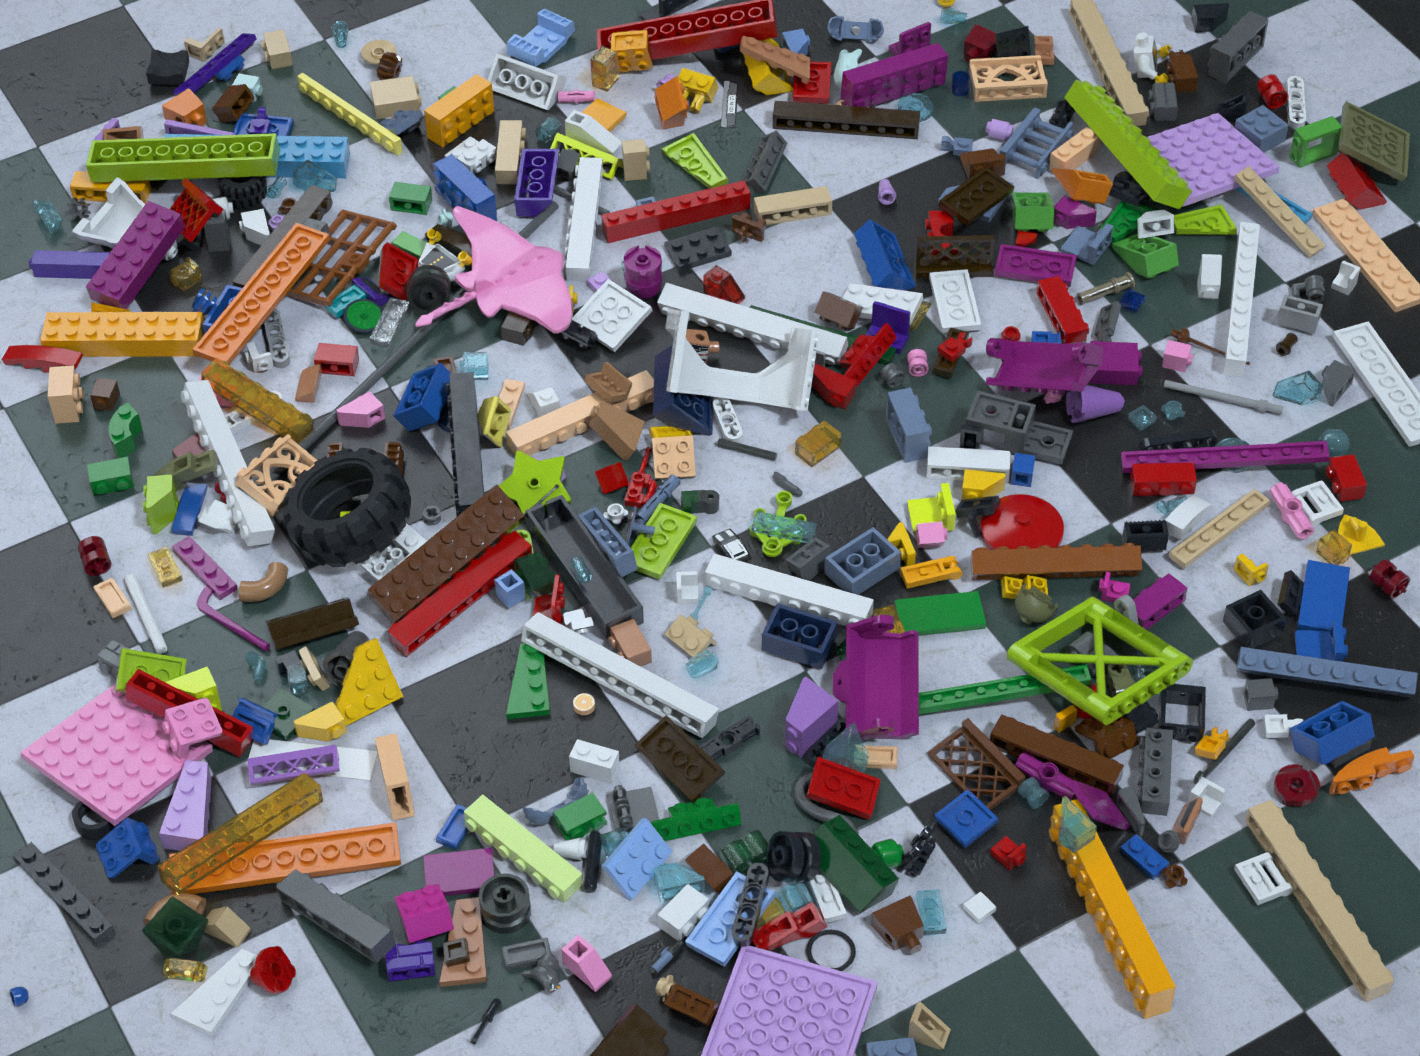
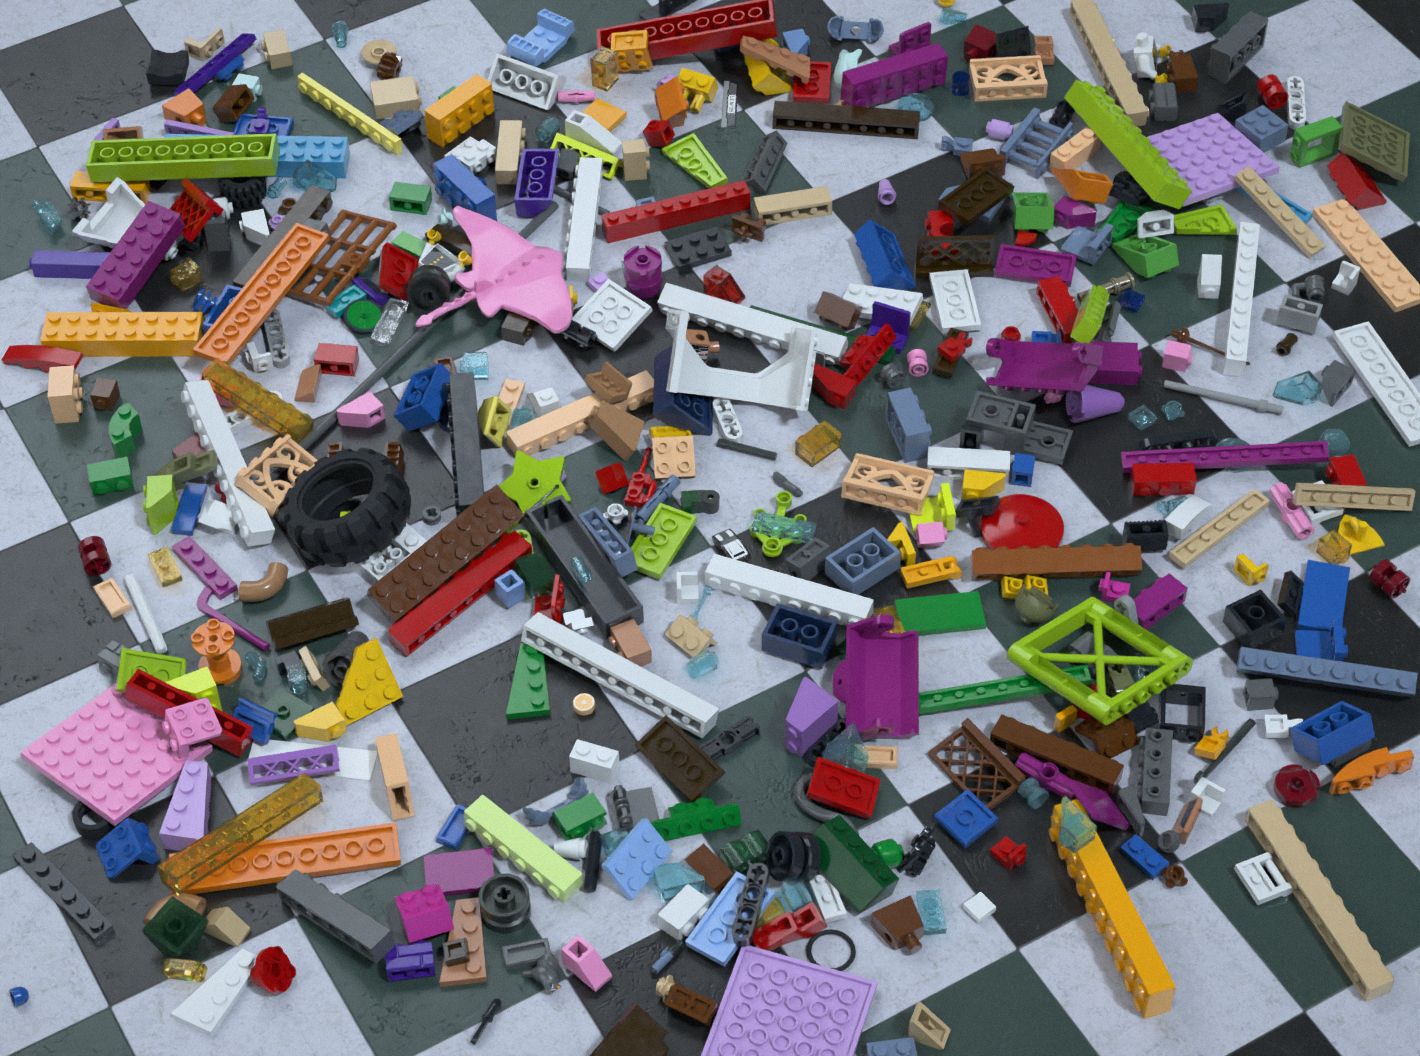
none -> orange piece [191,618,242,686]
none -> clear light blue gear [511,405,536,426]
none -> red brick [643,120,675,147]
none -> light nougat fence [841,453,934,516]
none -> lime brick [1070,284,1110,343]
none -> tan plate [1293,483,1416,511]

